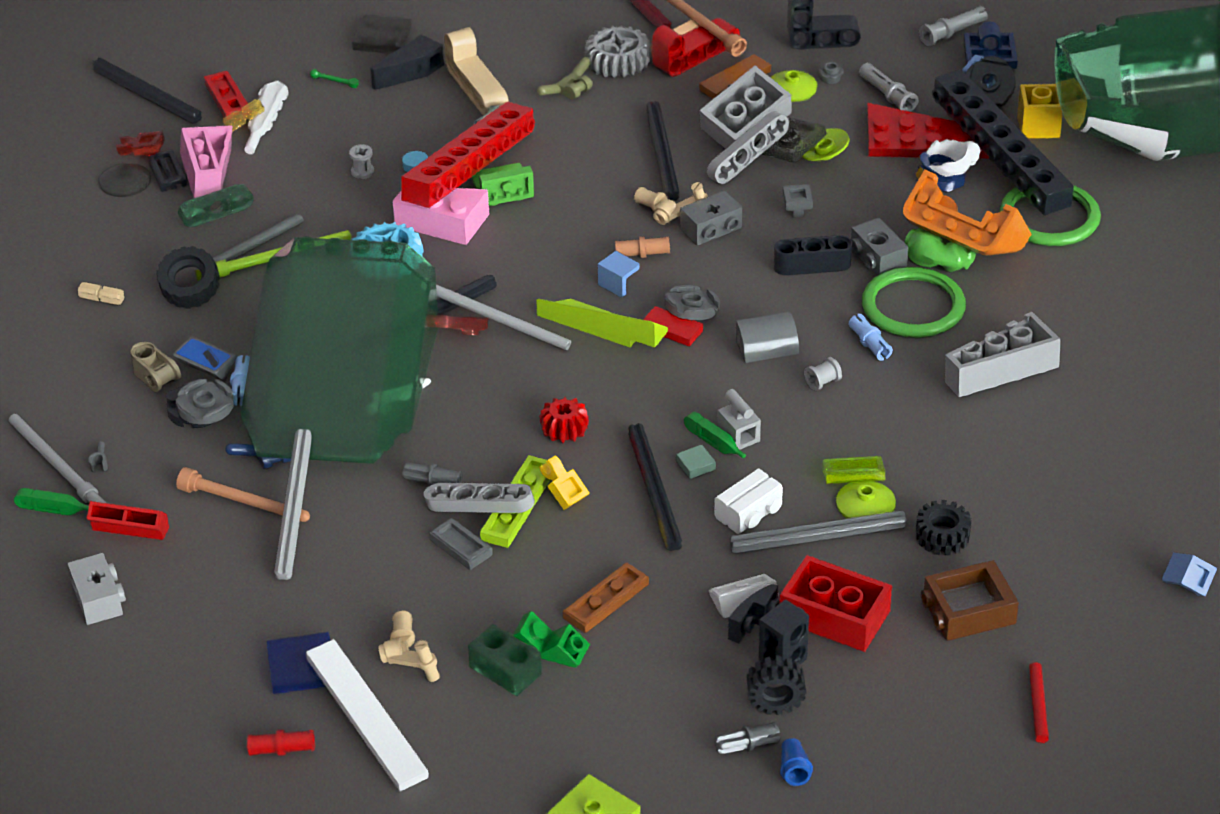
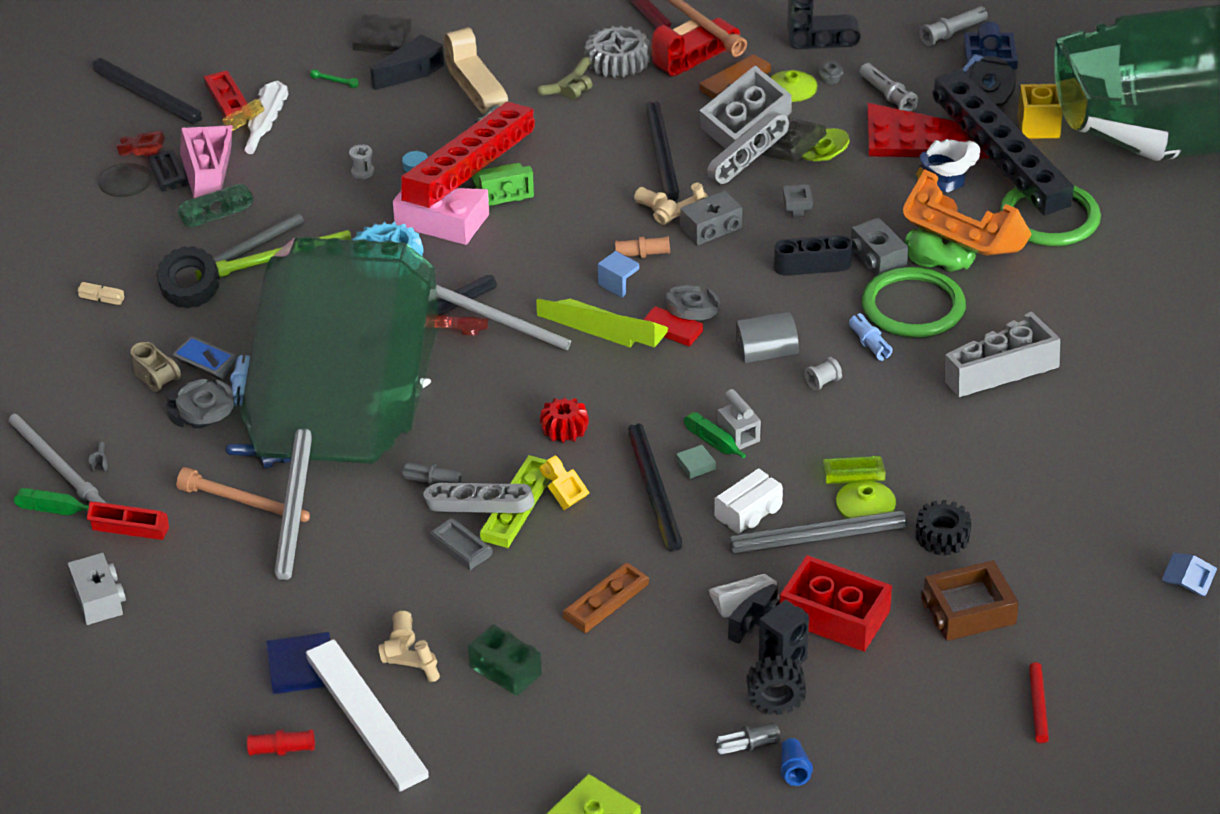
green slope [512,611,590,668] -> none

